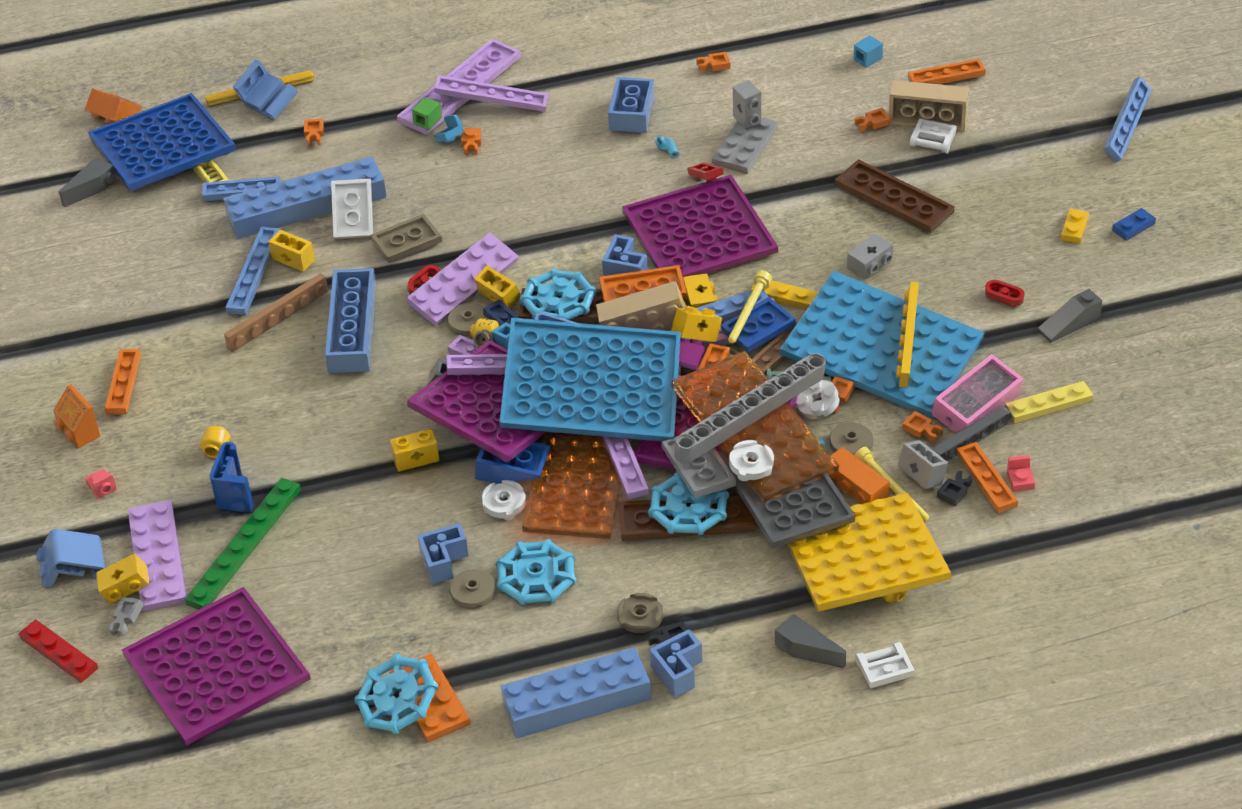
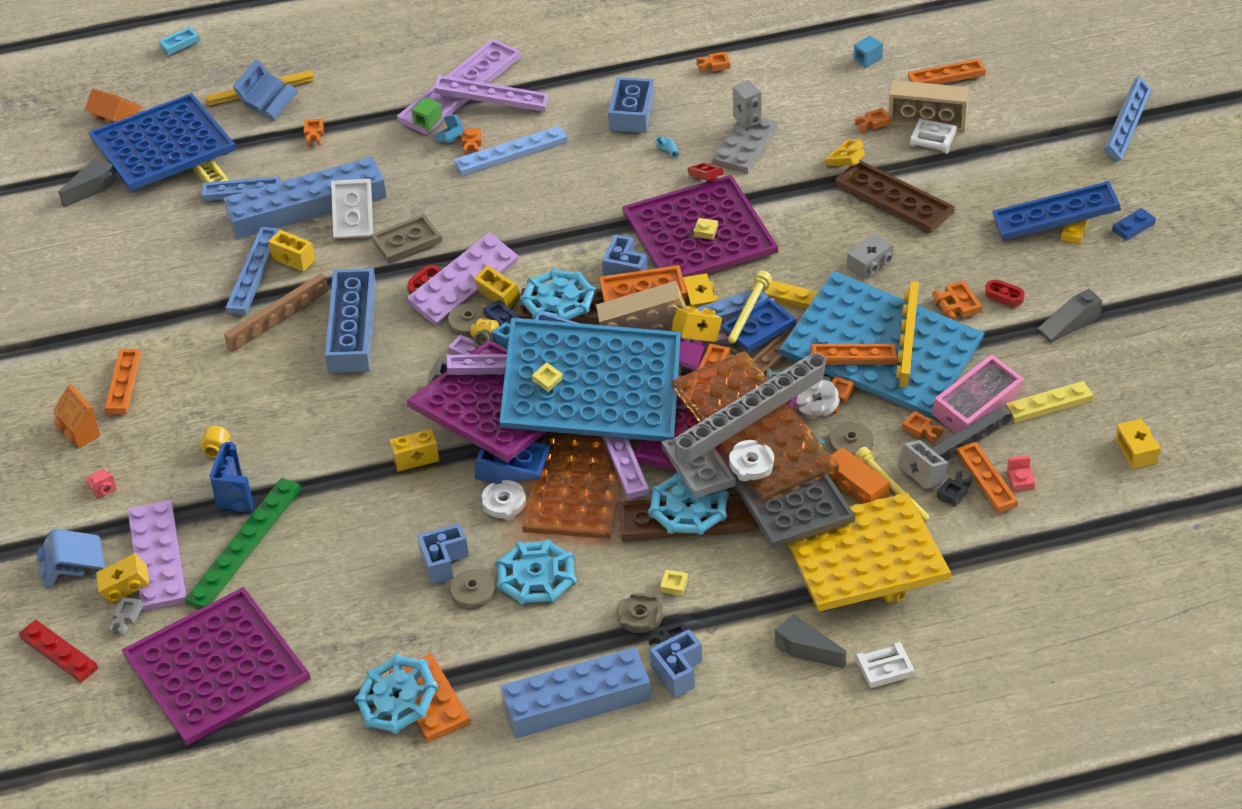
none -> medium azure plate [159,27,200,55]
none -> light blue plate [454,126,568,176]
none -> light yellow plate [532,362,563,392]
none -> light yellow plate [660,570,688,596]
none -> light yellow plate [694,218,718,240]
none -> orange tile [810,344,897,365]
none -> yellow plate [824,139,866,167]
none -> orange plate [932,280,982,321]
none -> blue plate [992,181,1121,241]
none -> yellow brick [1115,418,1161,469]

